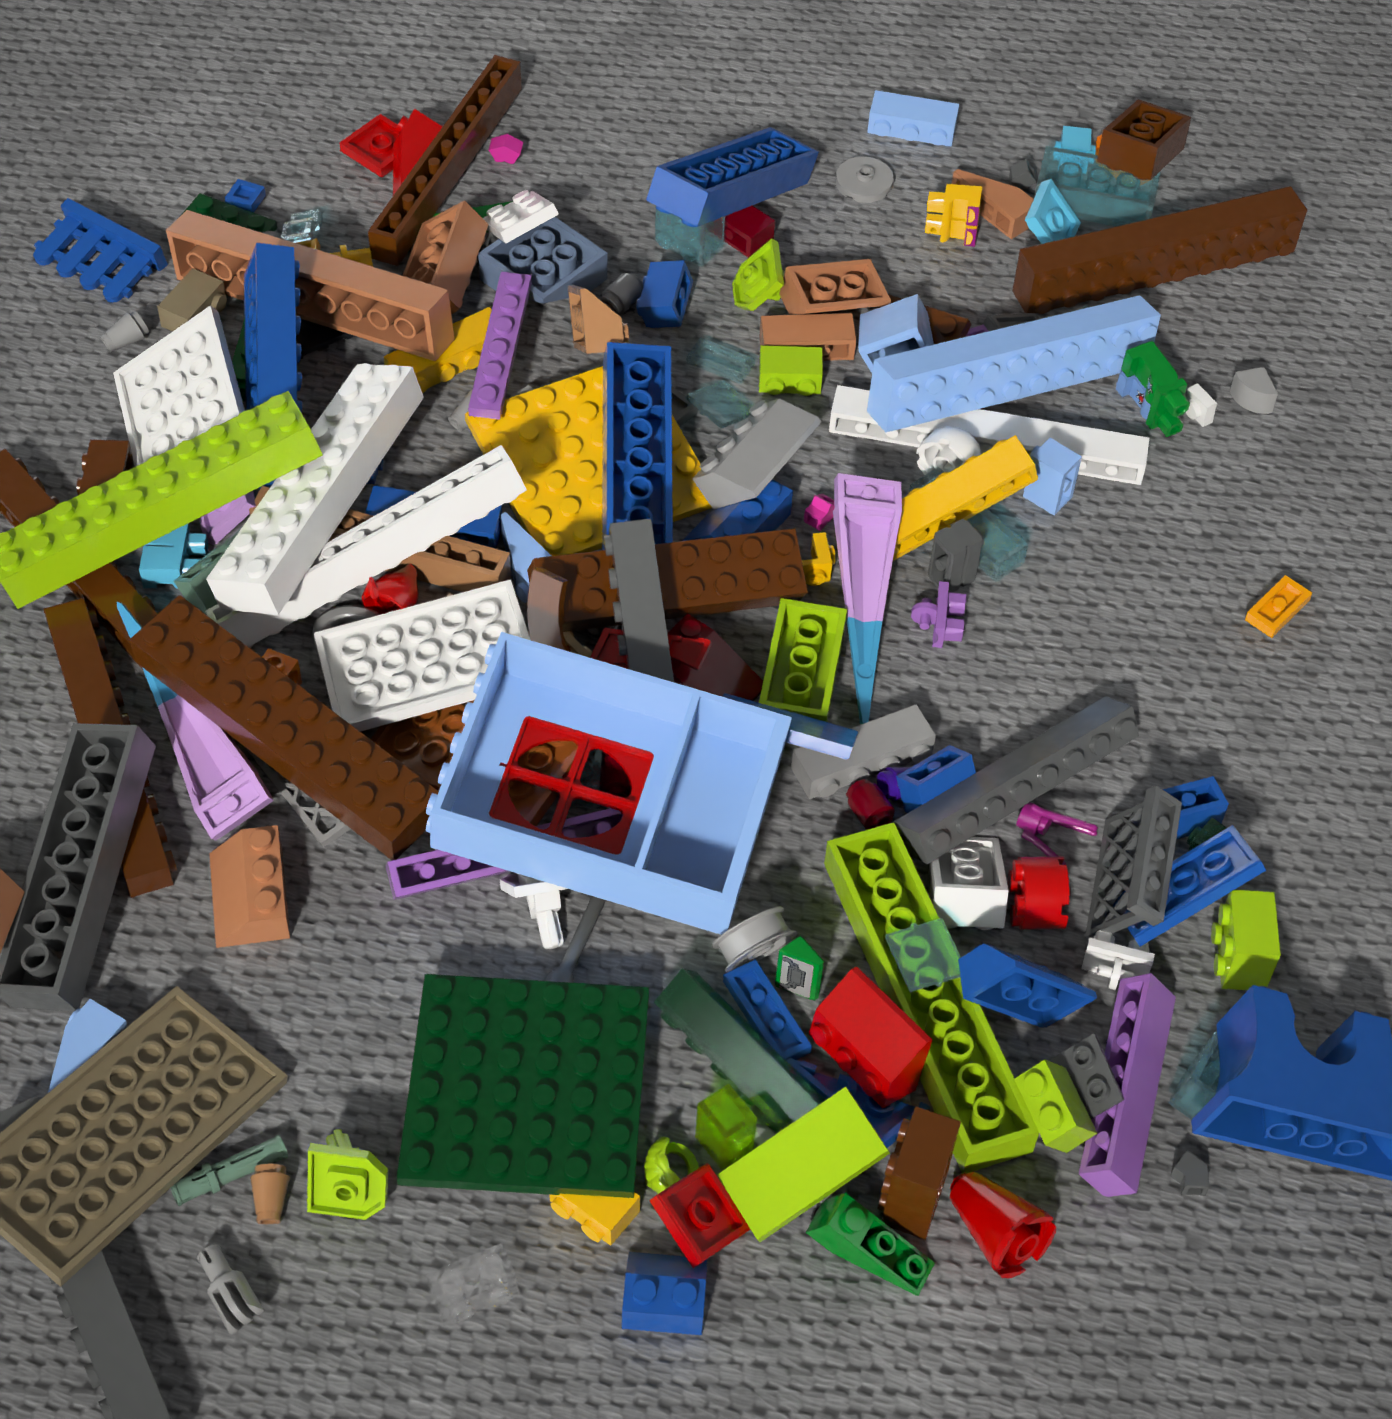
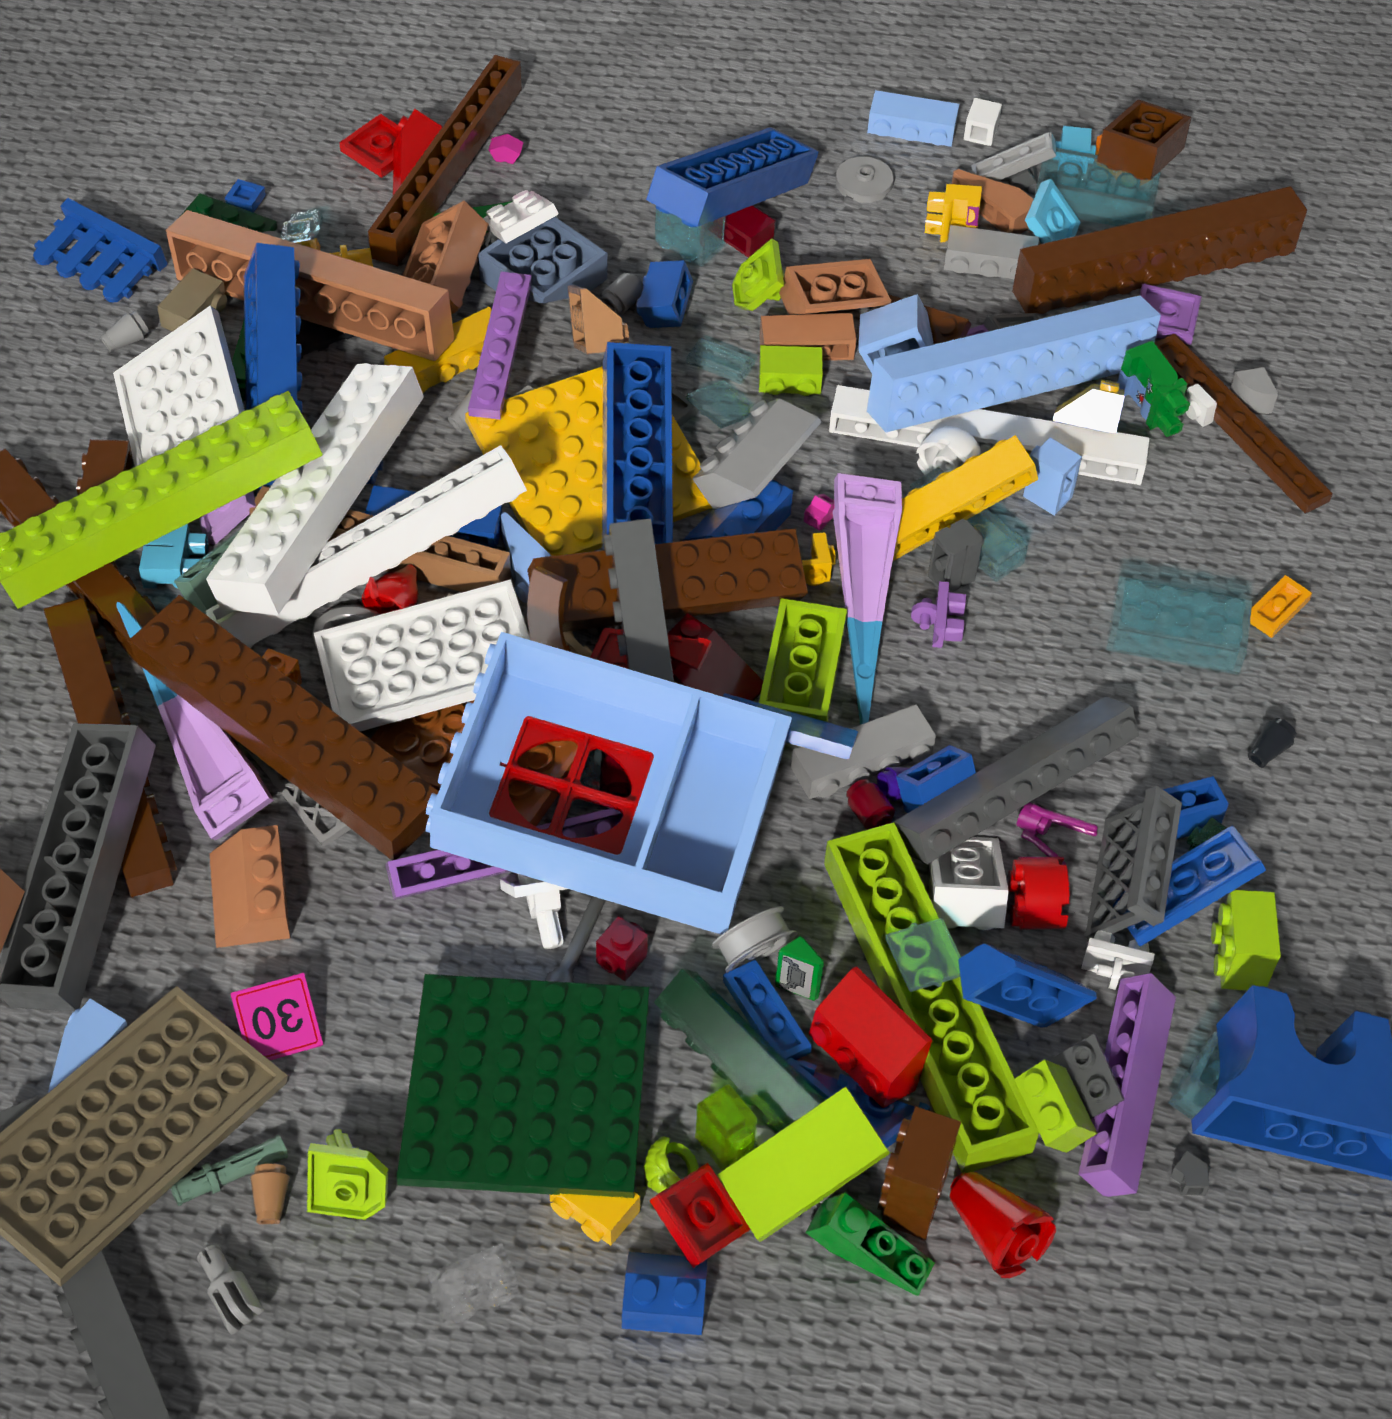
none -> dark pink piece [230,973,323,1060]
none -> dark red brick [596,916,648,981]
none -> light grey brick [944,225,1039,280]
none -> white brick [964,98,1002,146]
none -> light grey tile [971,132,1056,181]
none -> slope [1053,380,1125,433]
none -> clear light blue brick [1106,576,1252,675]
none -> medium lavender plate [1140,284,1202,345]
none -> reddish brown plate [1155,334,1333,514]
none -> black cone [1248,718,1297,768]

